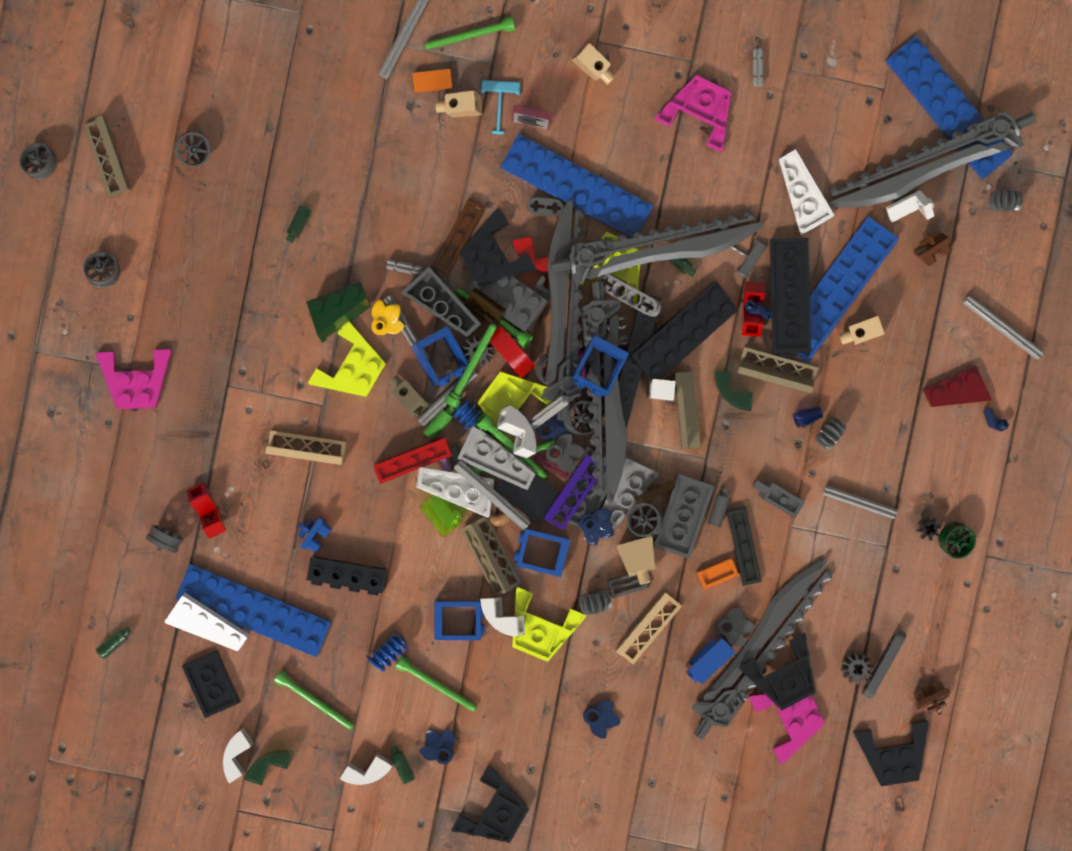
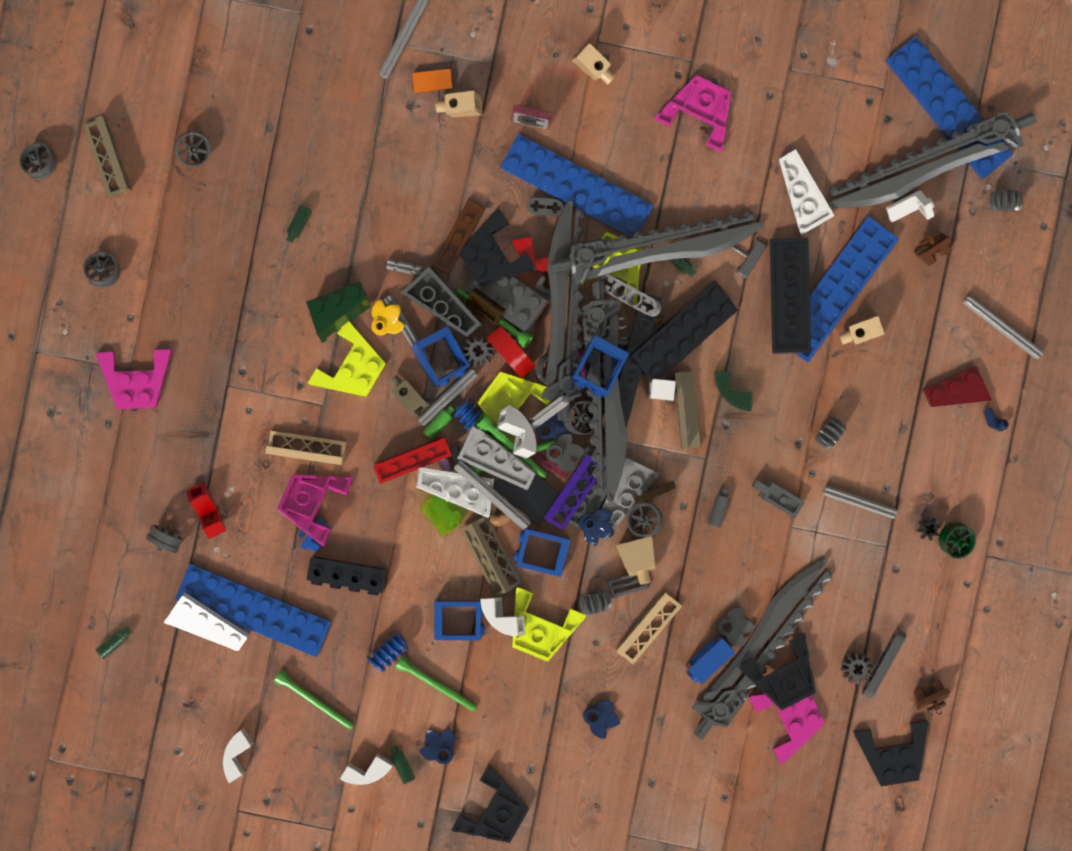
black tile [182,650,241,718] -> none
clear green brick [244,750,294,785] -> none
bright green piece [425,15,516,49] -> none
bright green piece [444,323,497,408] -> none
medium azure piece [481,80,521,134] -> none
dark grey plate [653,474,715,559] -> none
orange tile [696,557,739,590] -> none
pearl dark grey tile [726,507,762,586] -> none
dark tan fence [737,344,819,394] -> none
red brick [742,281,765,337] -> none
dark blue arm [745,300,773,320] -> none
light grey axle [753,48,764,87] -> none
clear blue cone [793,407,823,428] -> none
none -> dark pink wing [277,474,353,546]

